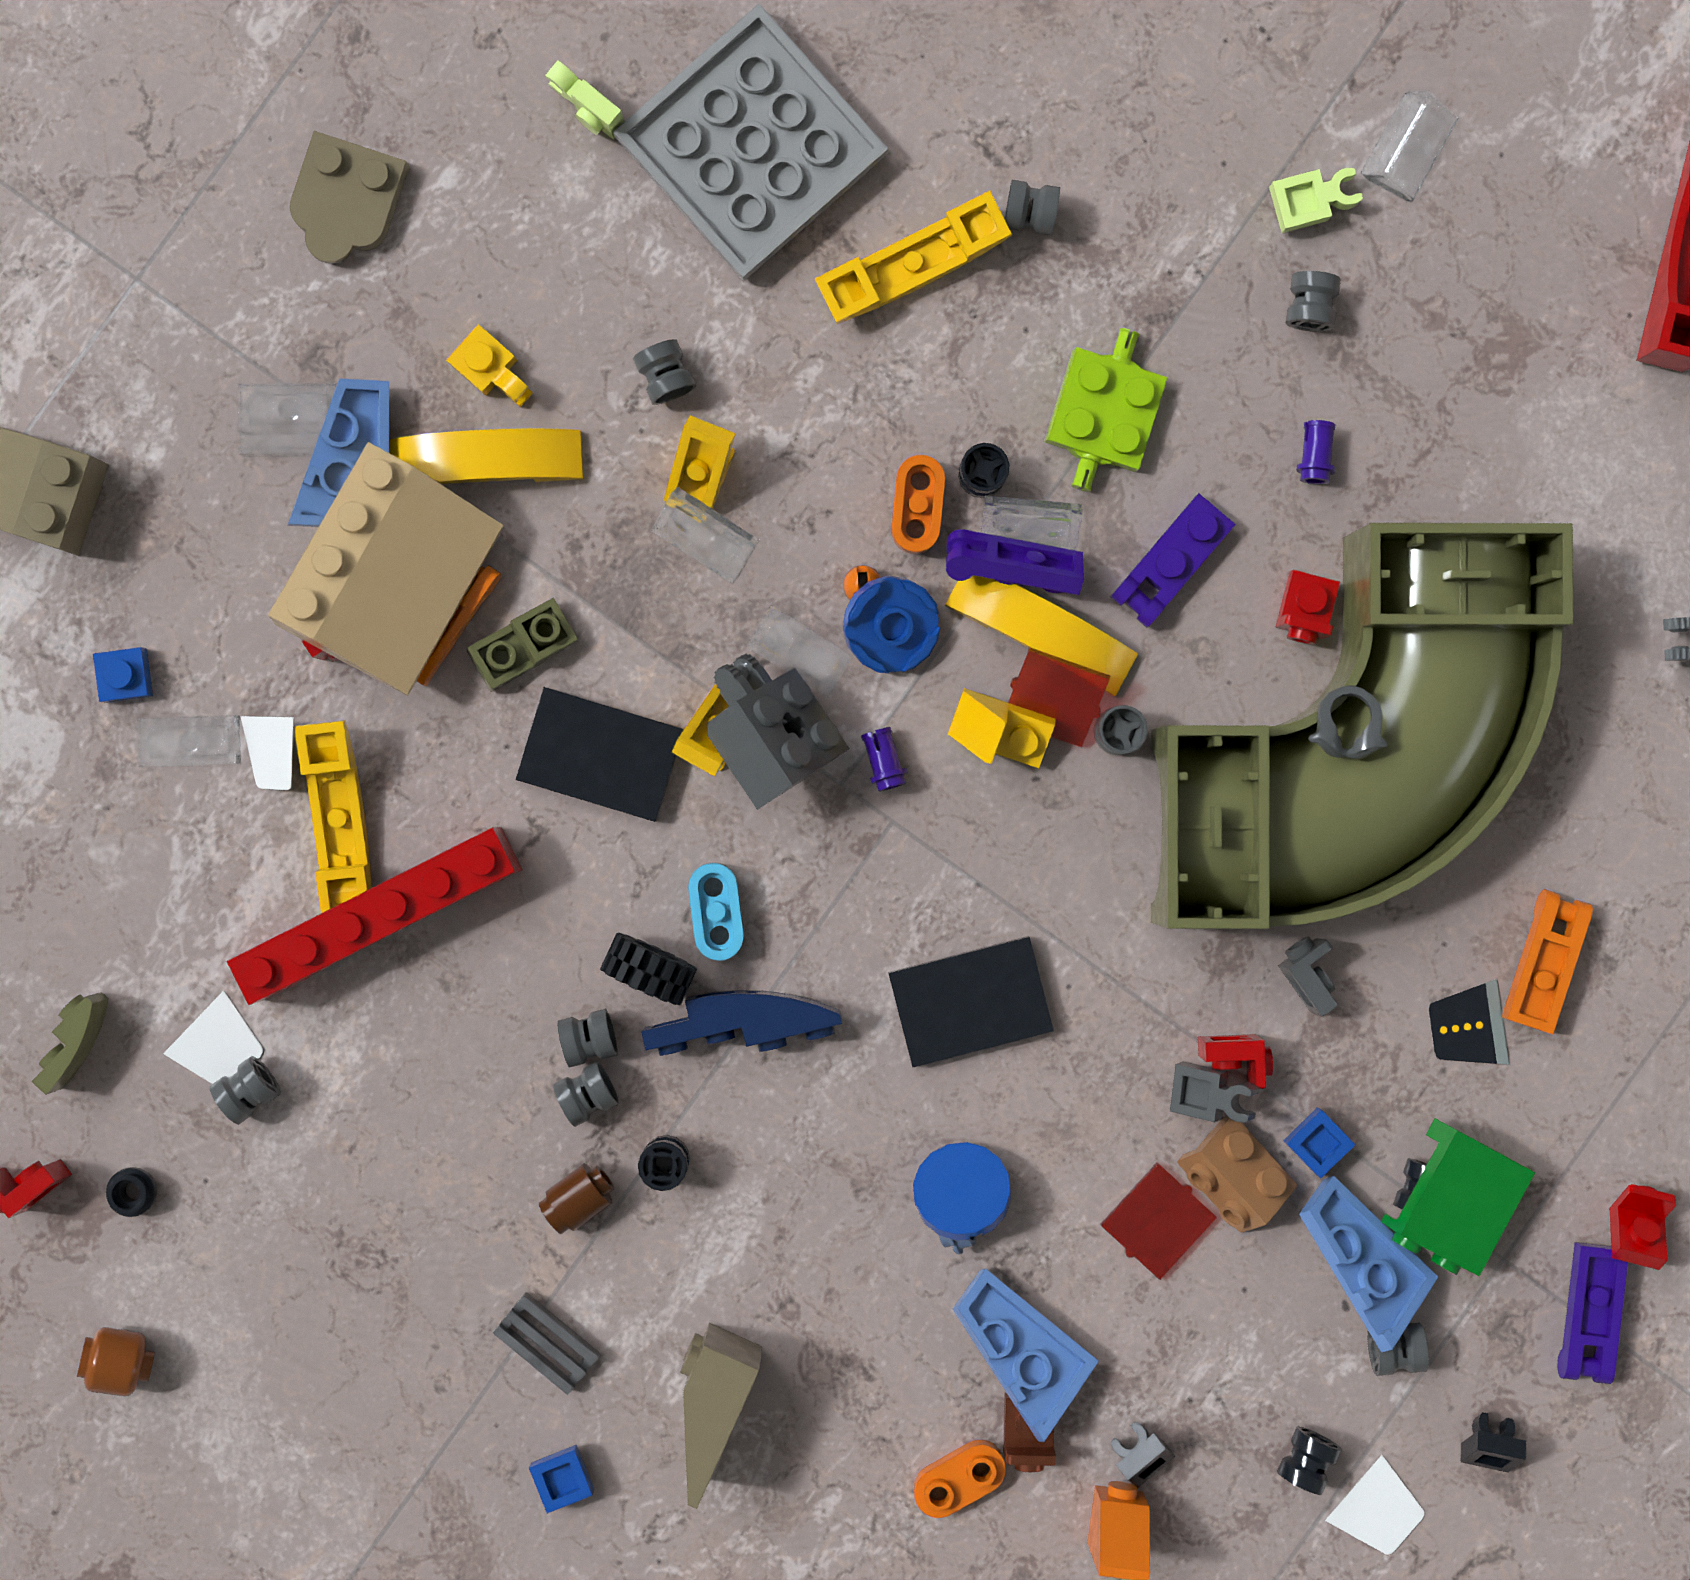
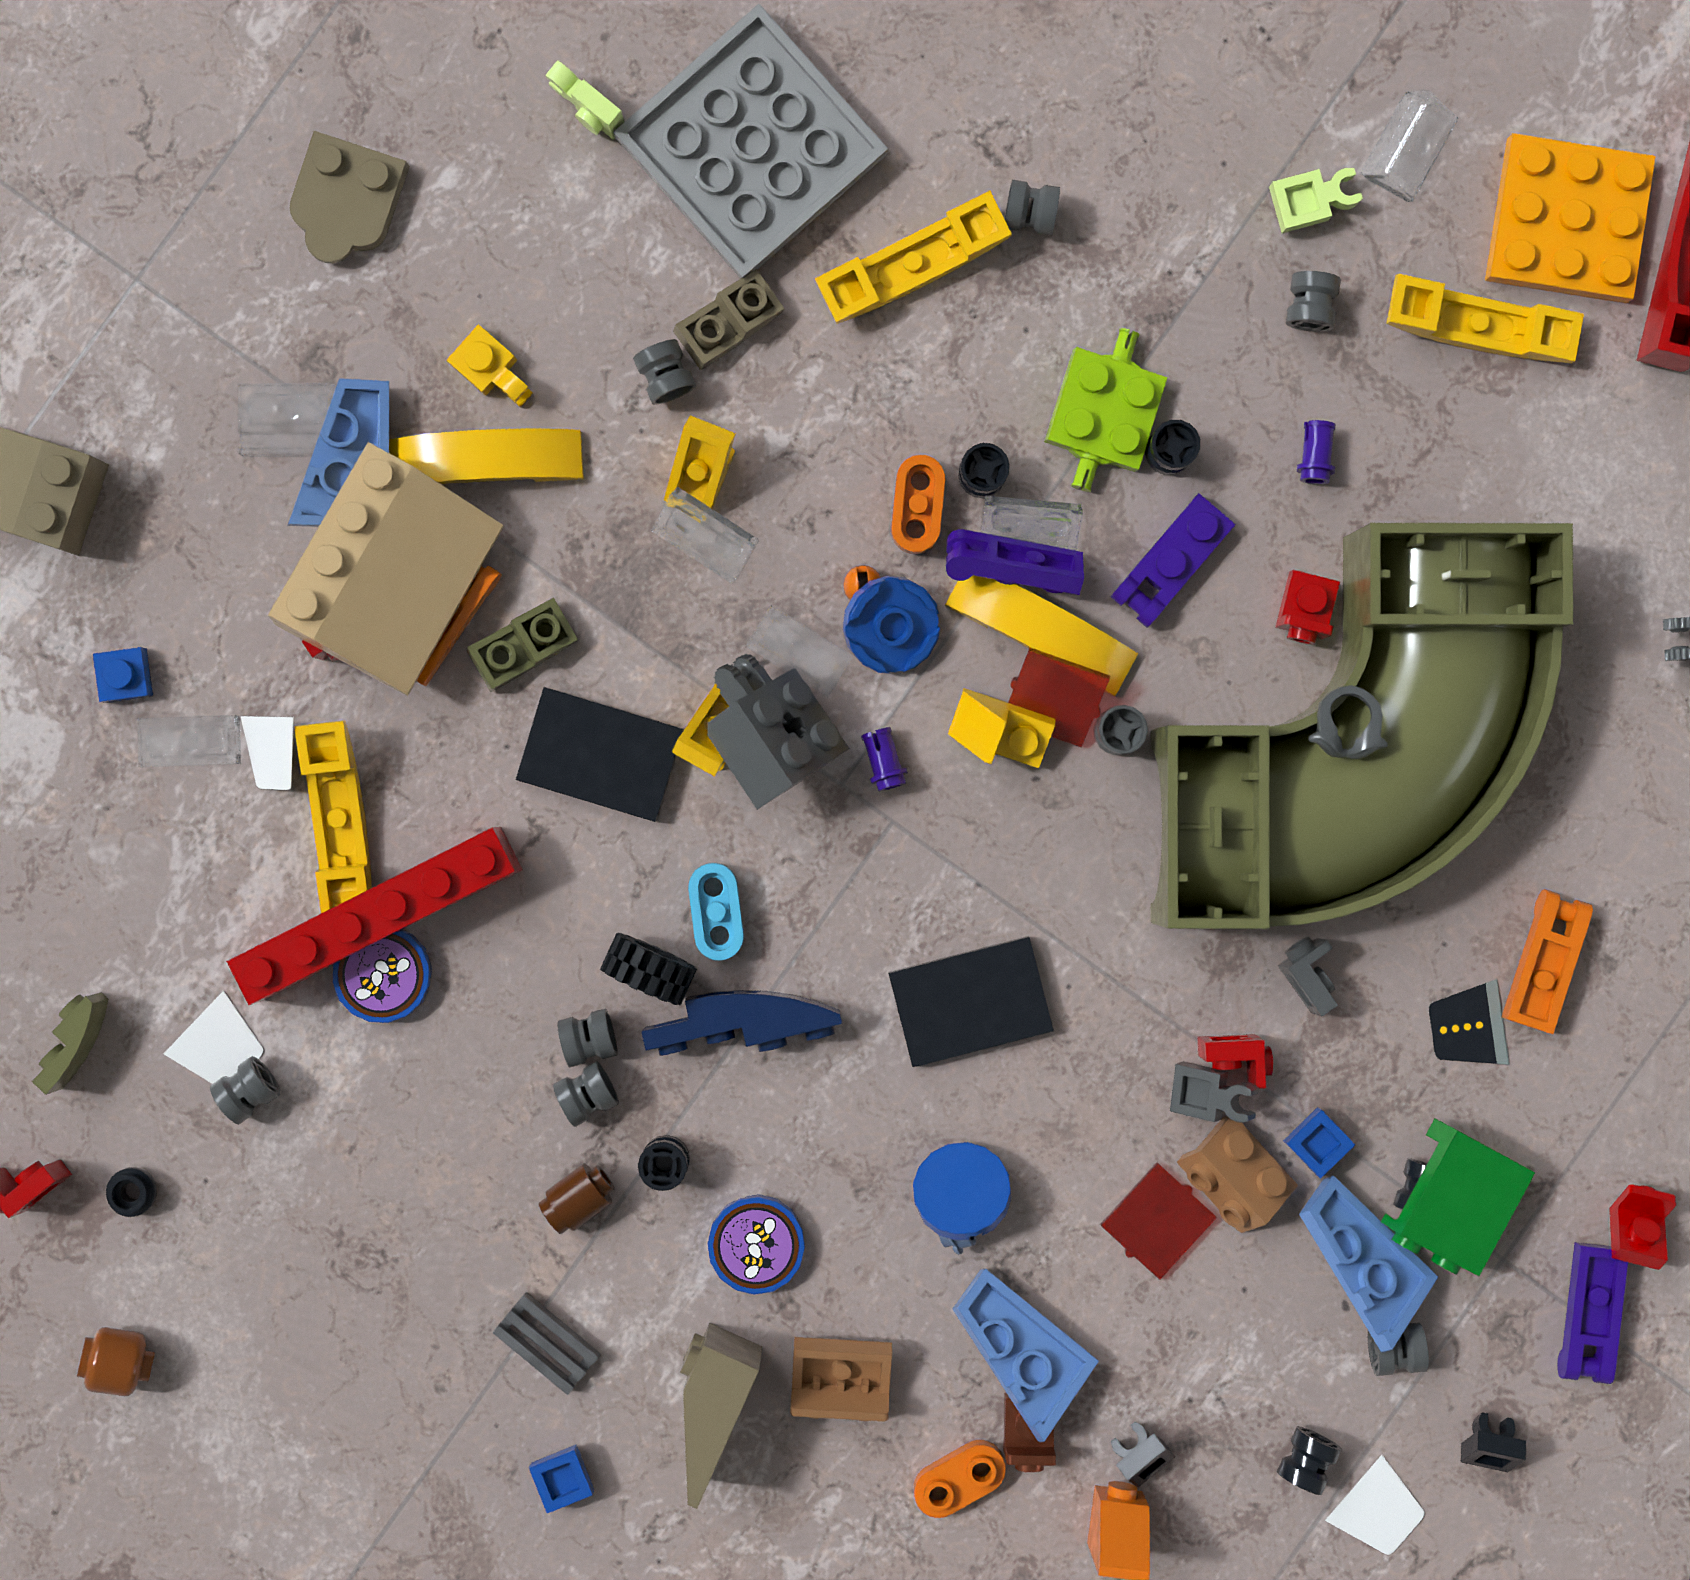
none -> tile [333,929,432,1023]
none -> dark tan slope [673,269,785,370]
none -> tile [707,1194,805,1295]
none -> medium nougat bracket [790,1337,892,1421]
none -> black wheel [1145,420,1200,475]
none -> yellow slope [1386,274,1584,363]
none -> light orange plate [1485,133,1656,303]

